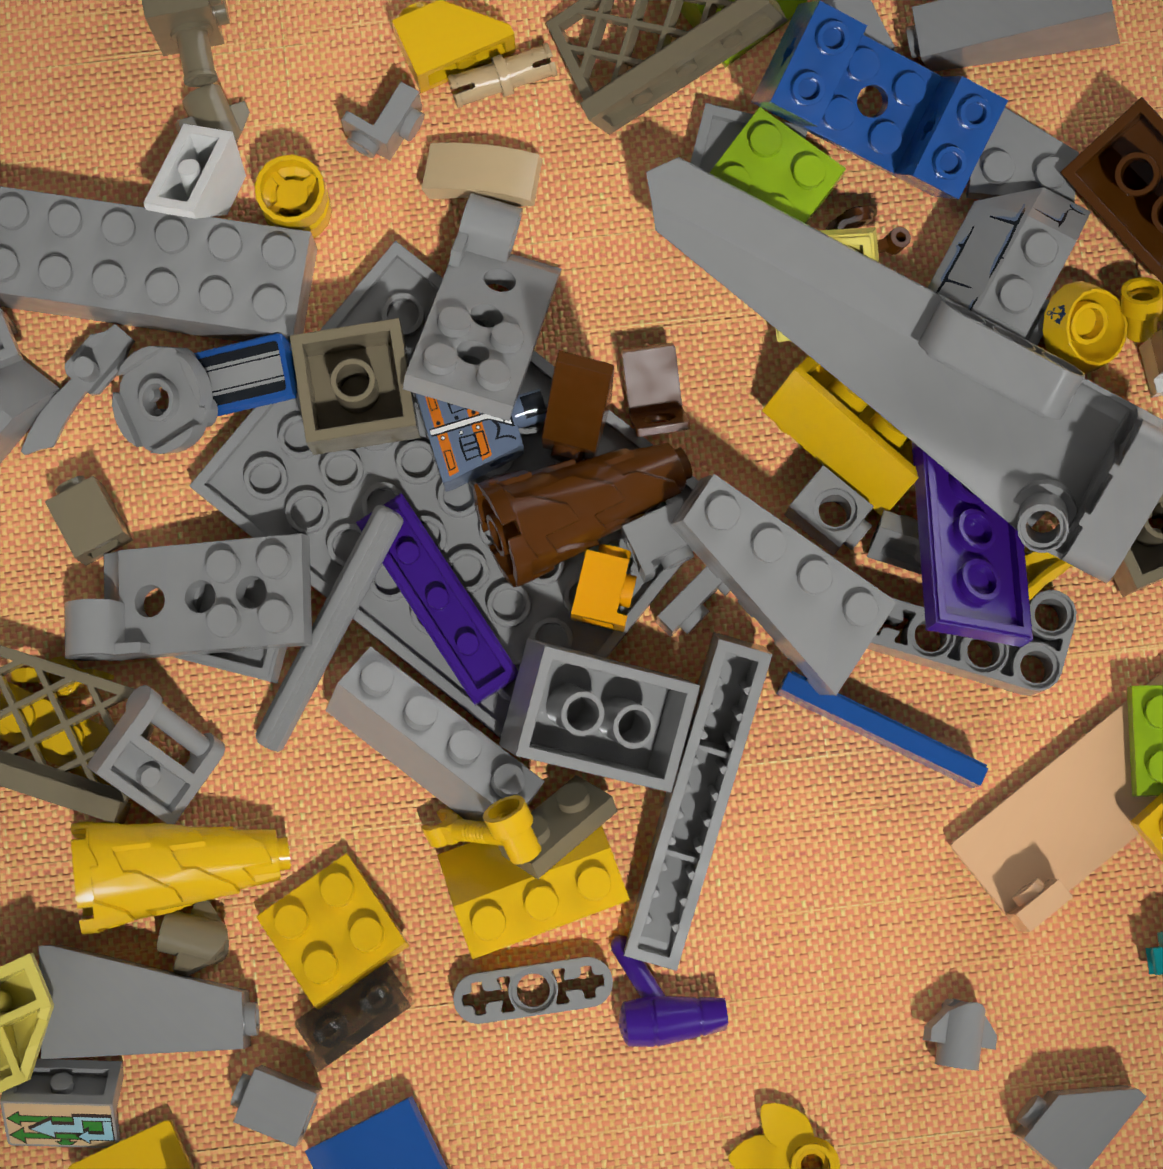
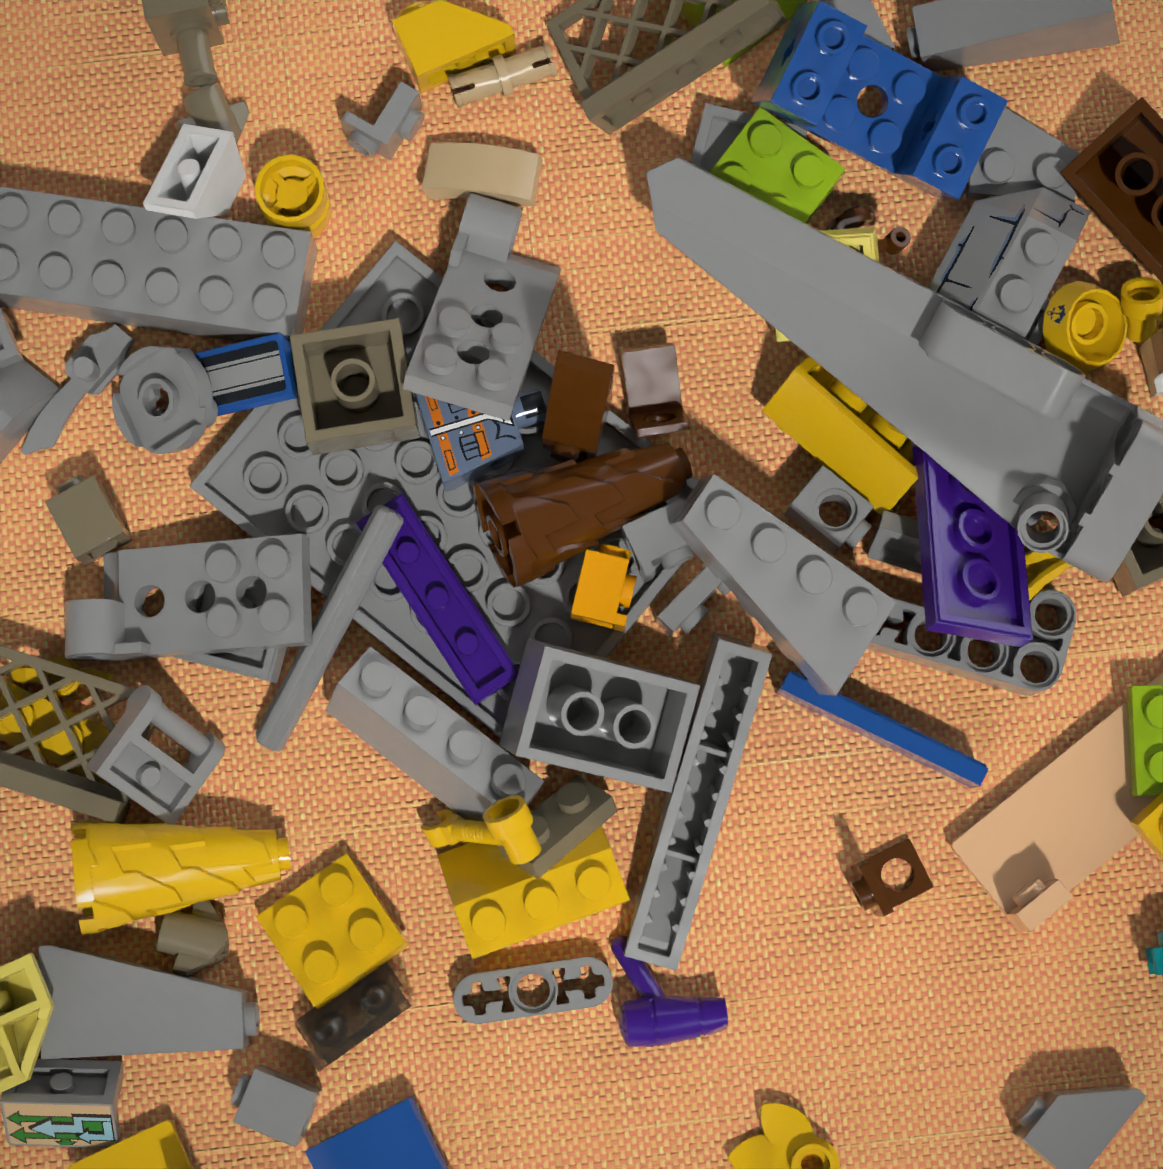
light grey piece [923,998,997,1071] -> none
none -> reddish brown bracket [849,839,933,917]

